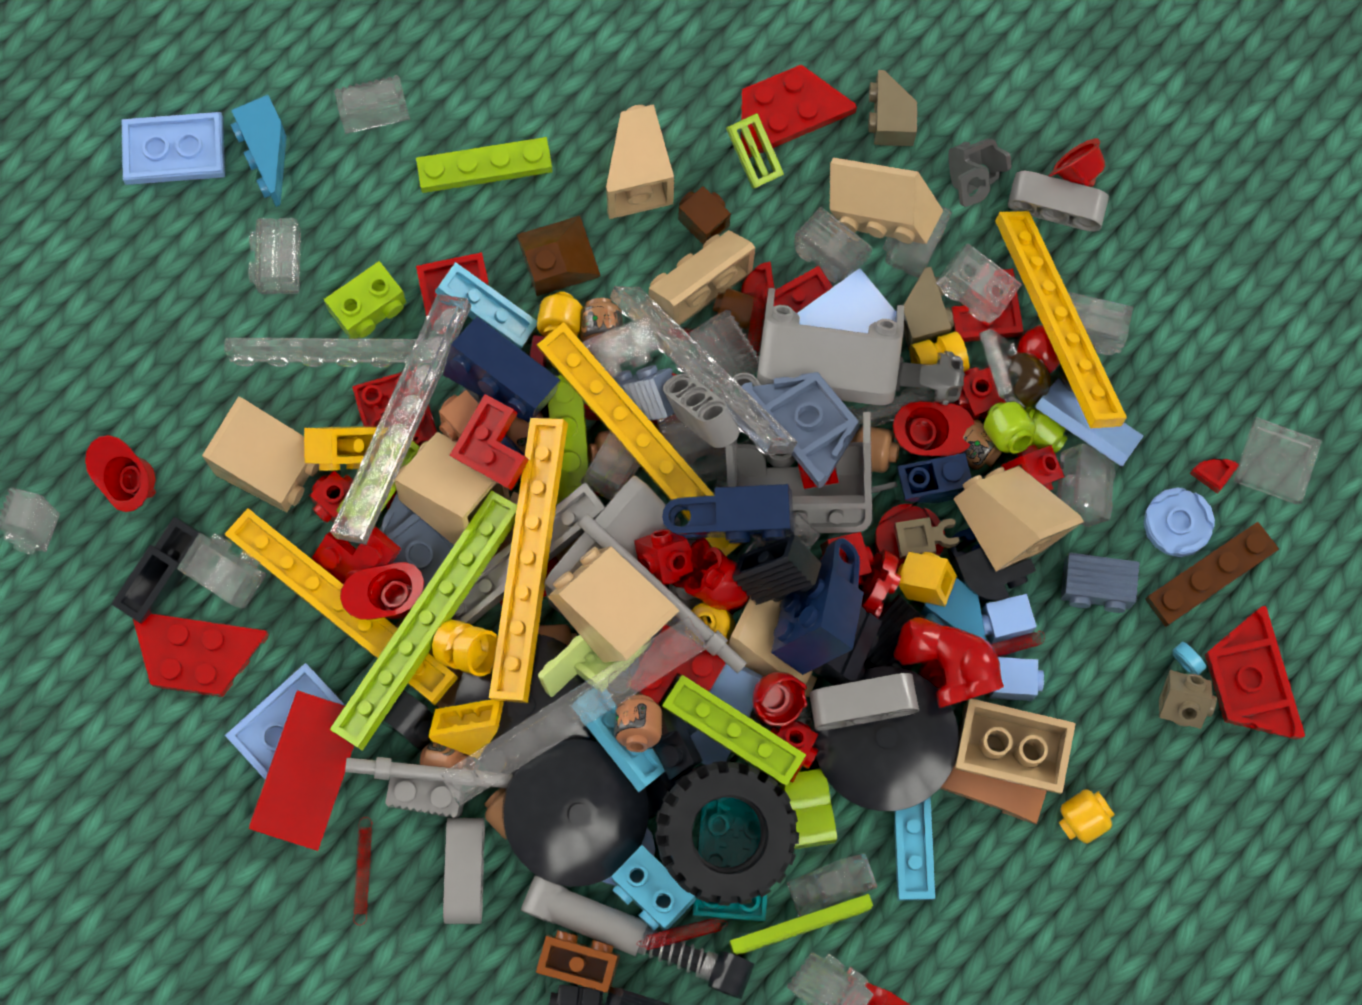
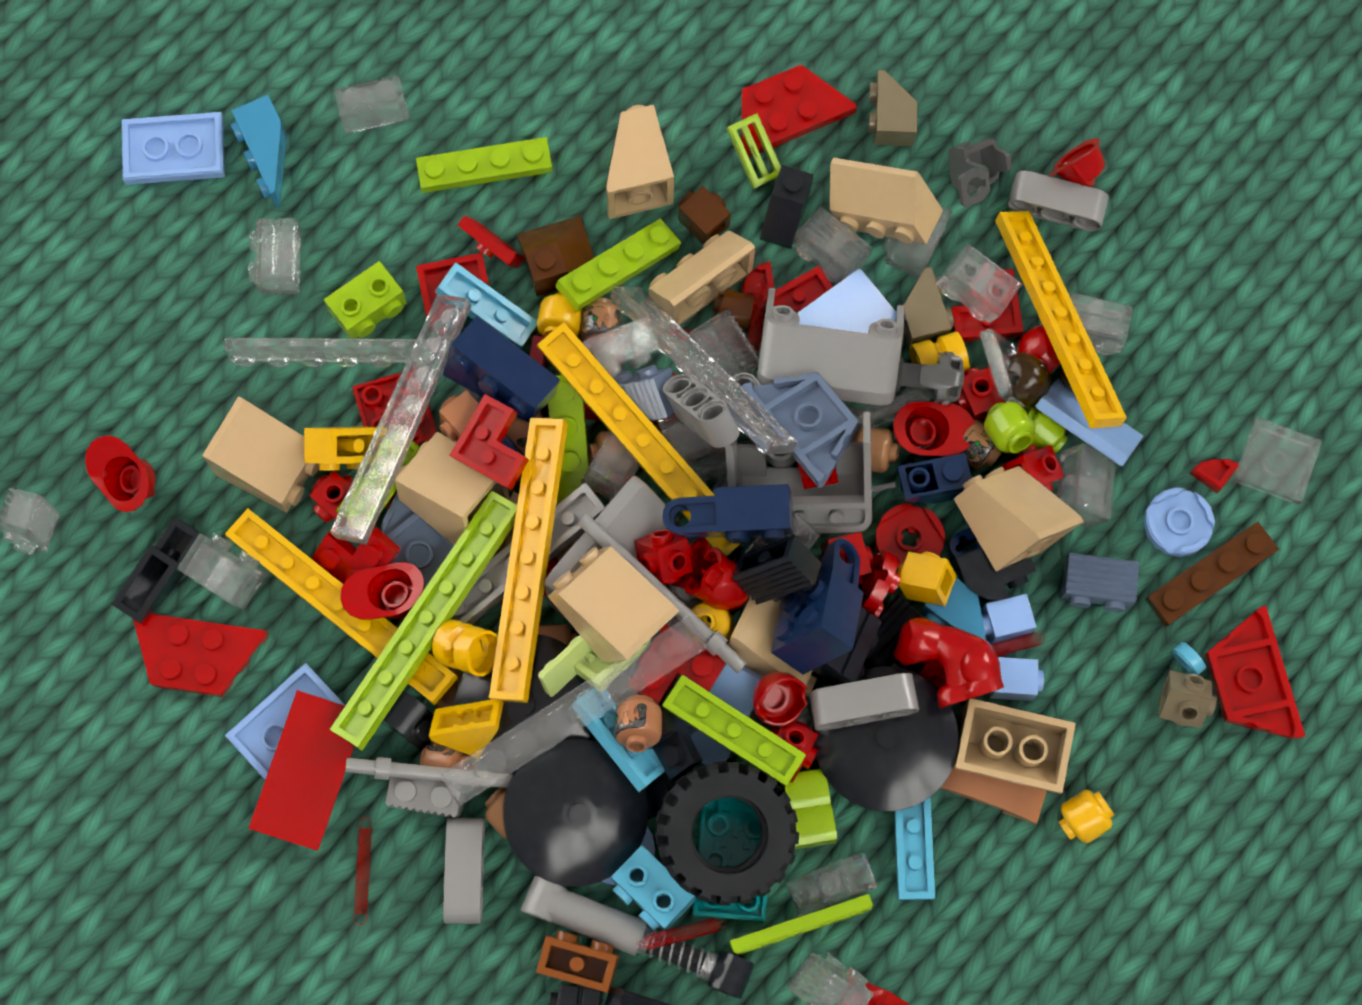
dark tan plate [894,517,959,560] -> none
none -> red plate [457,216,525,269]
none -> lime plate [556,218,681,312]
none -> black slope [760,165,814,249]

